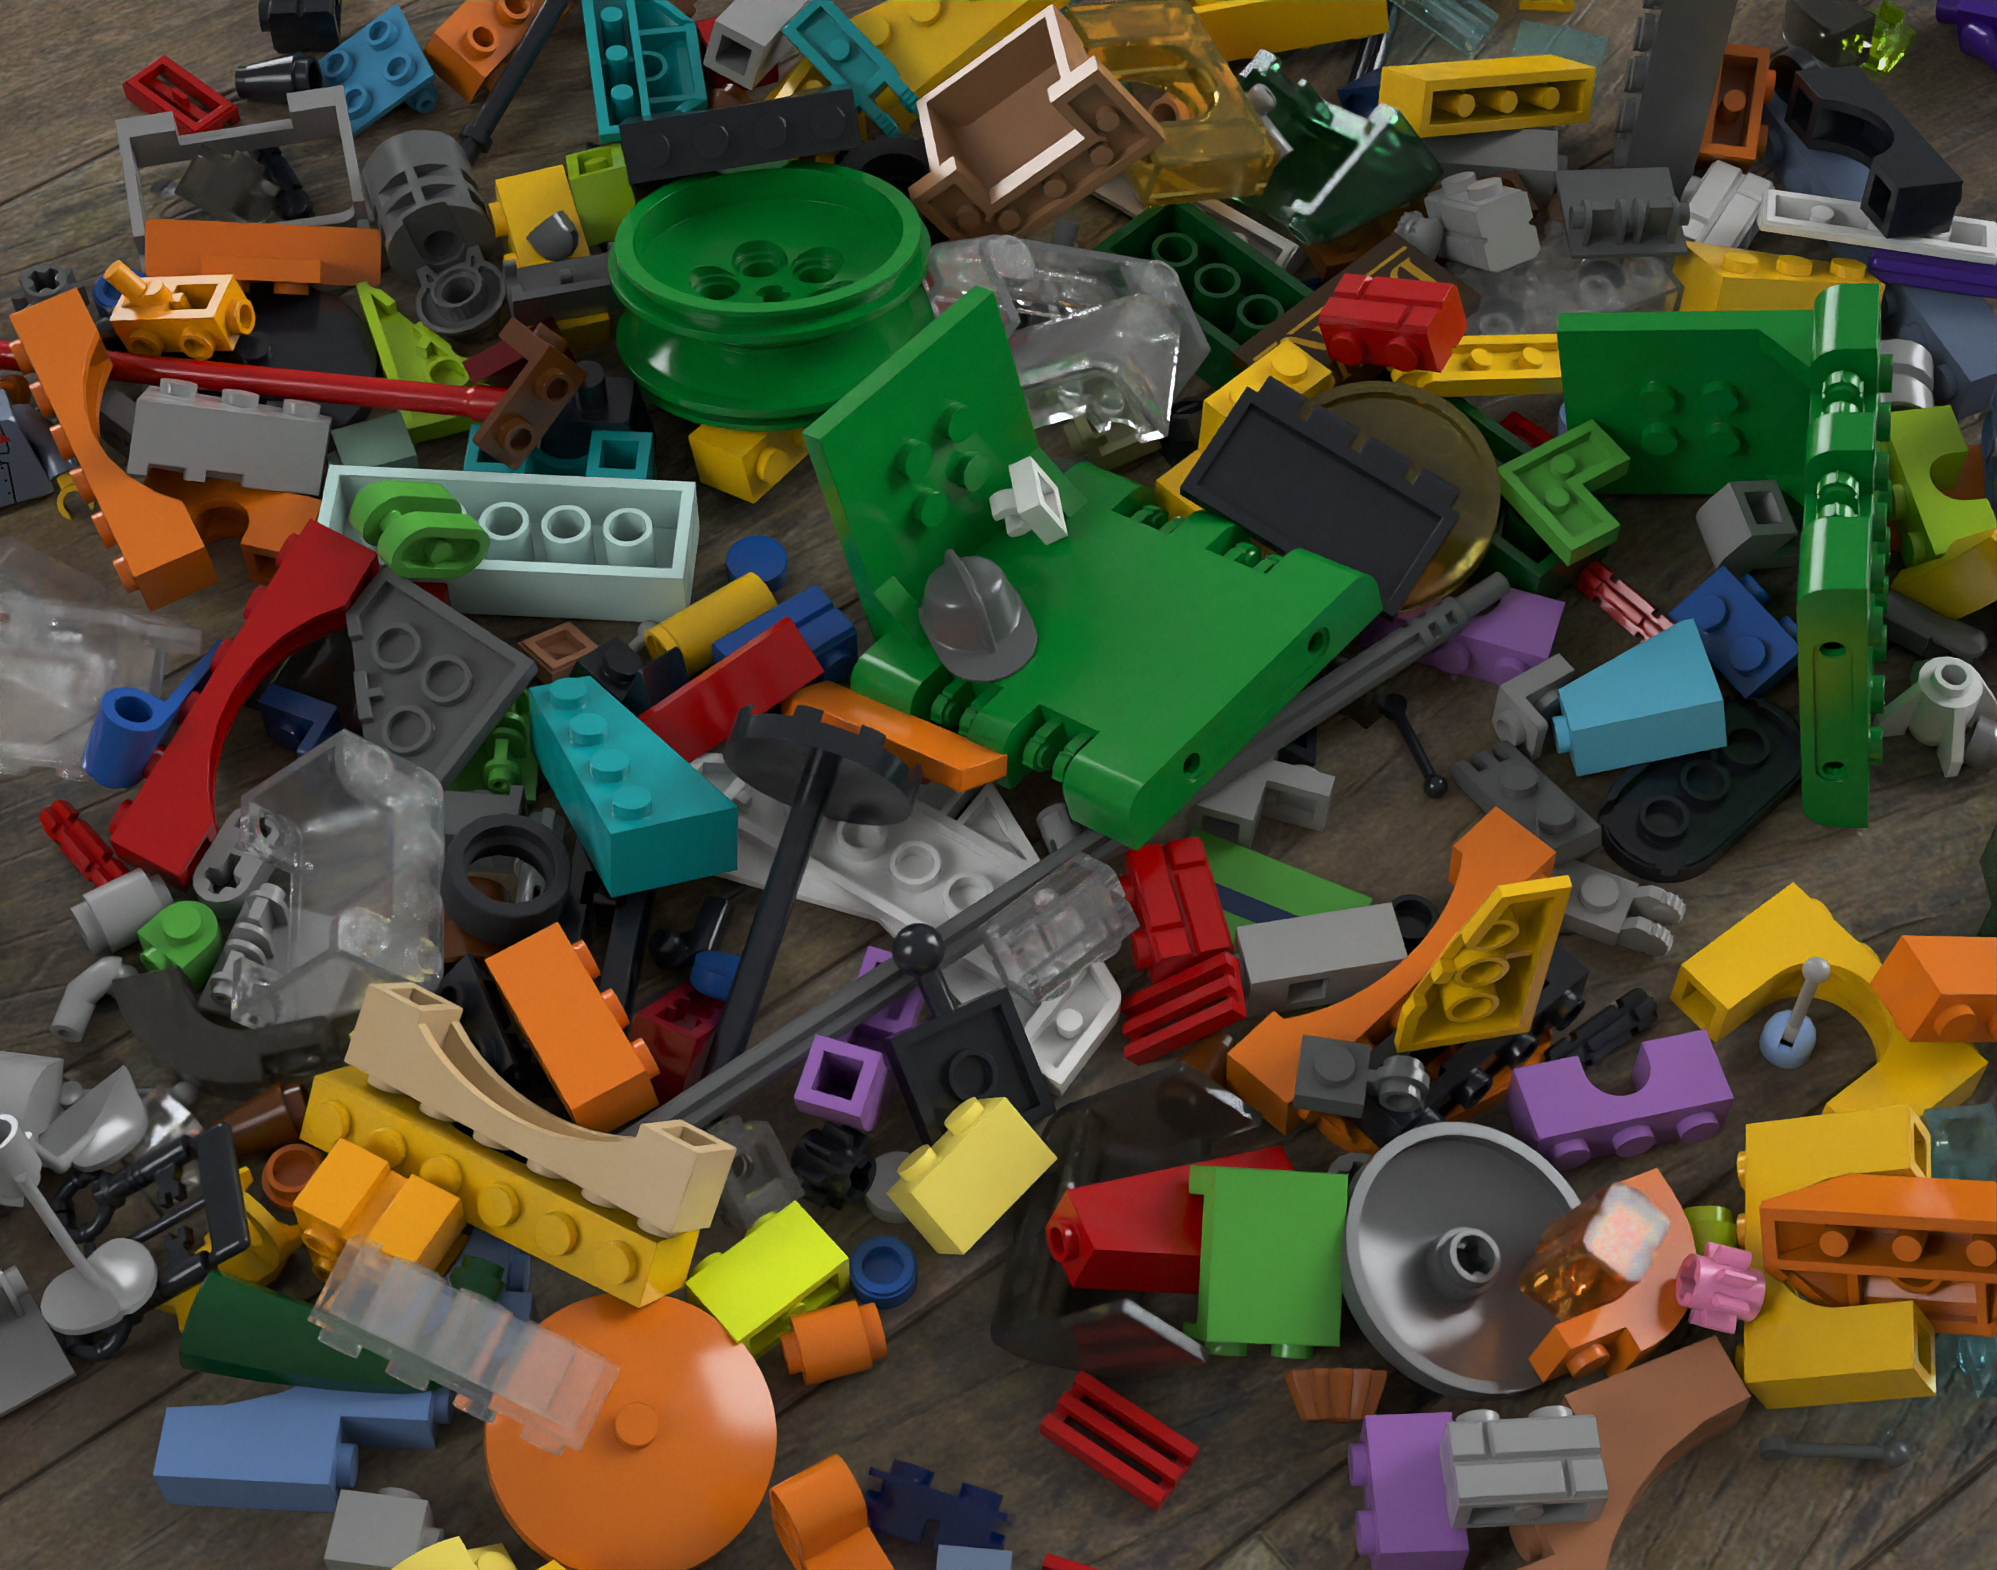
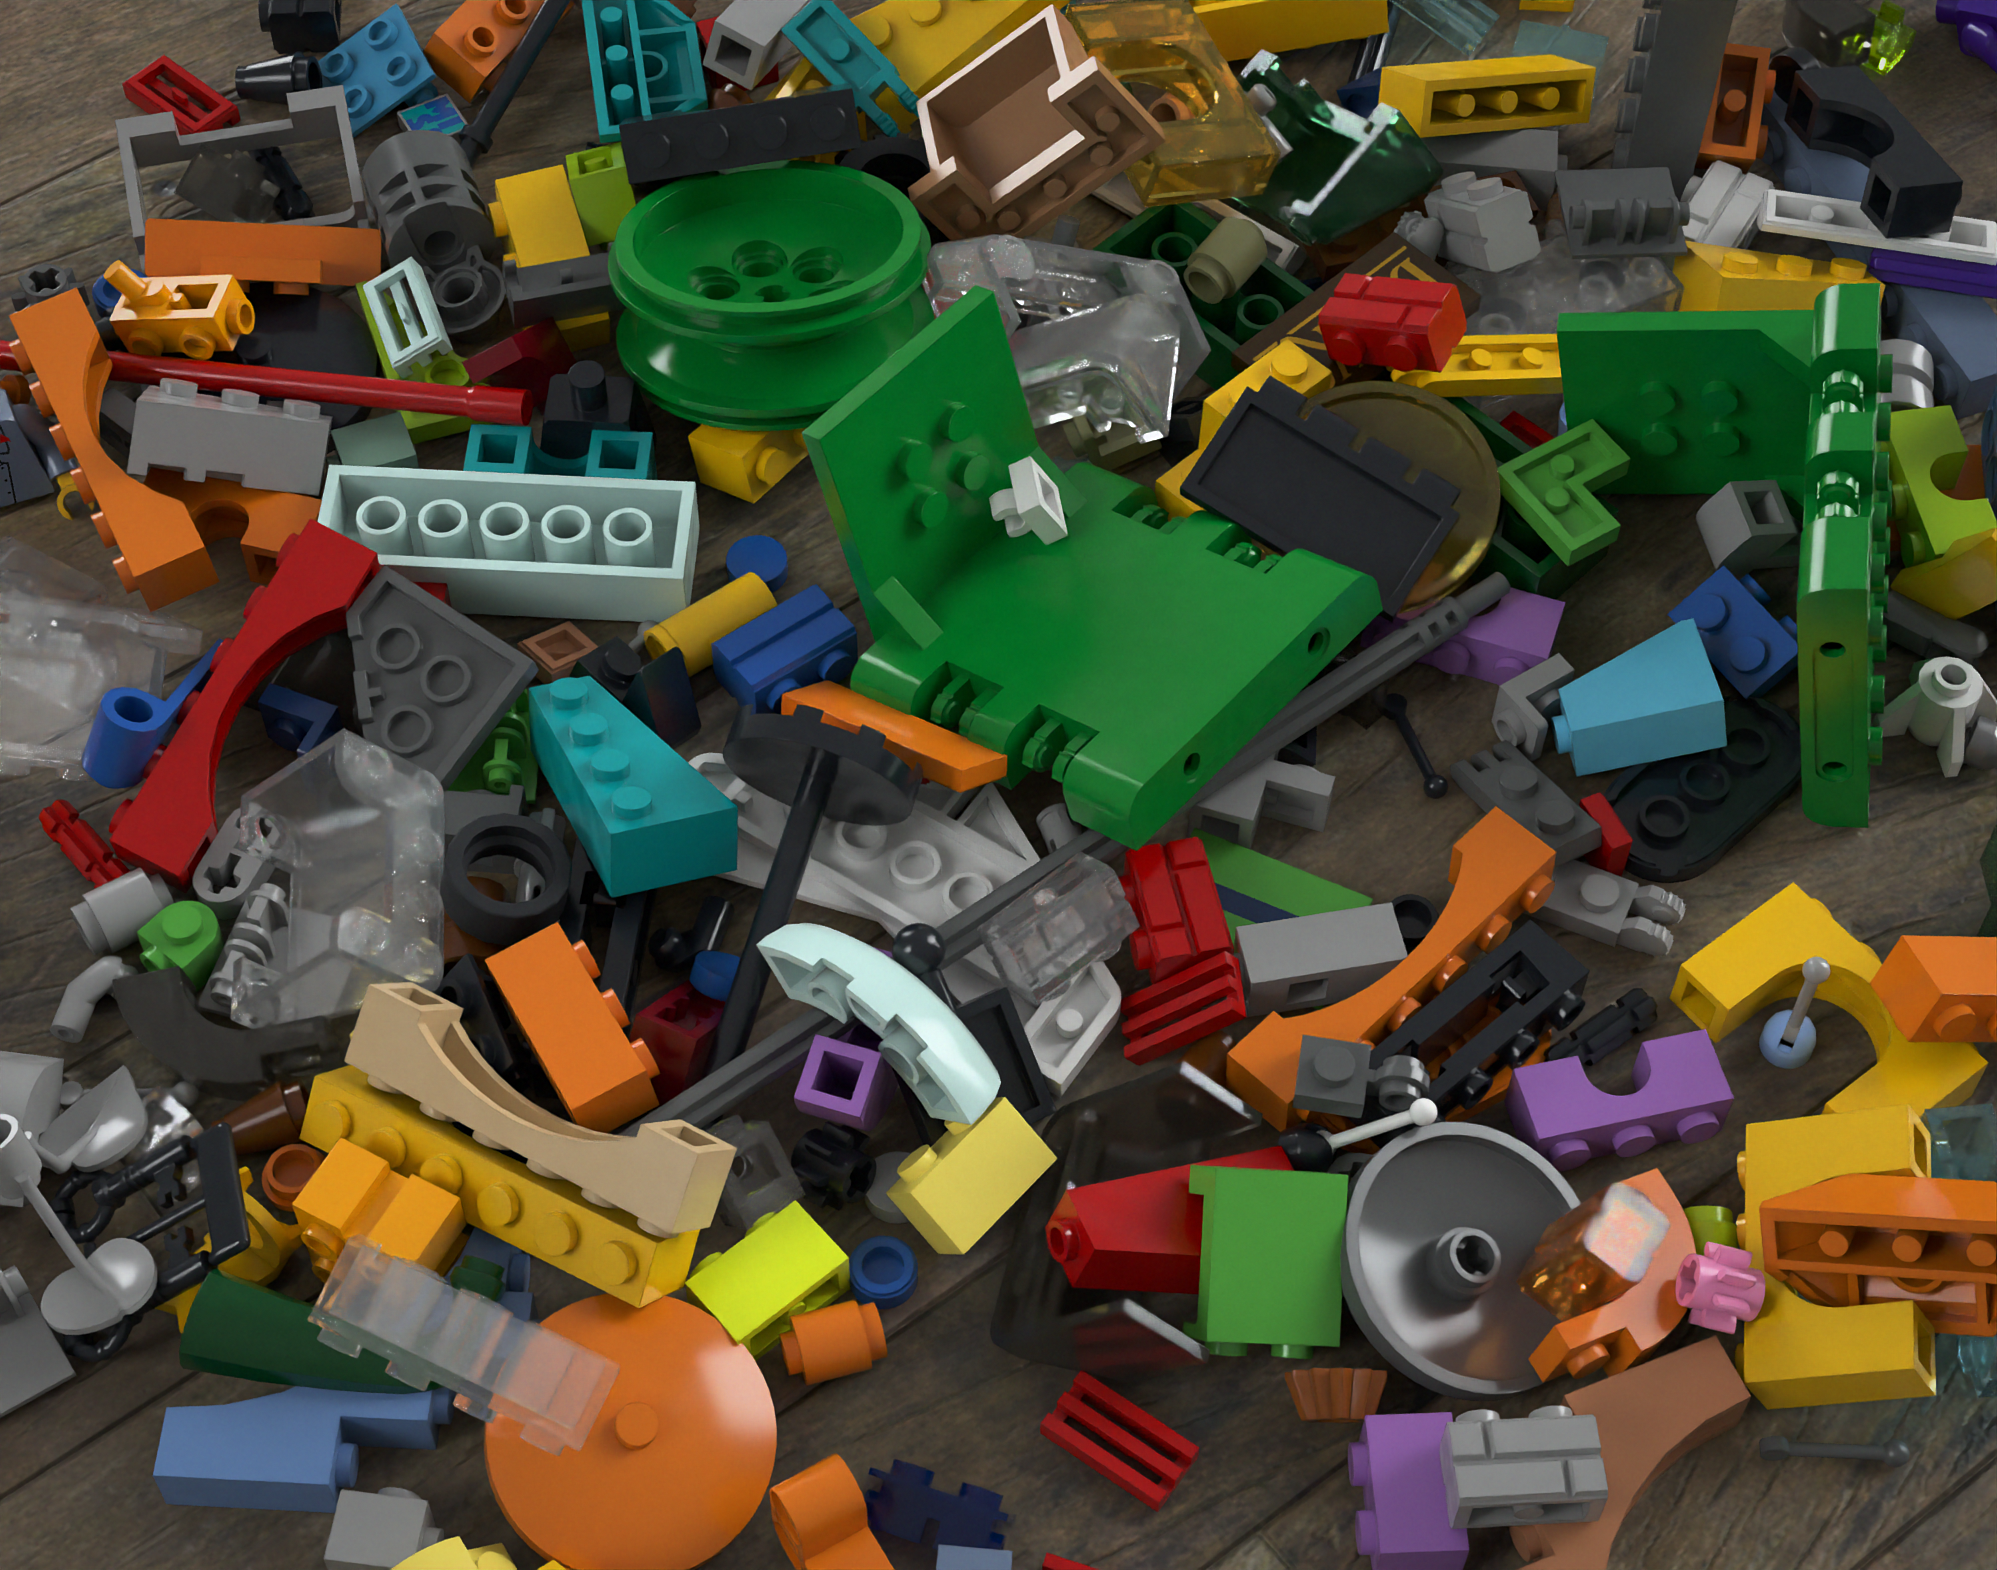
bright green brick [349,480,490,579] -> none
reddish brown bracket [472,316,589,470] -> none
dark grey hinge [526,210,579,262] -> none
red tile [637,616,825,764] -> none
dark grey piece [918,548,1038,683] -> none
yellow wedge [1394,875,1572,1053] -> none
red axle [1576,560,1676,642] -> none
none -> light aqua tile [363,256,453,379]
none -> tile [397,93,468,145]
none -> light aqua brick [756,923,1001,1125]
none -> olive brick [1184,217,1268,304]
none -> hinge [1278,1098,1437,1172]
none -> red tile [1579,792,1633,877]

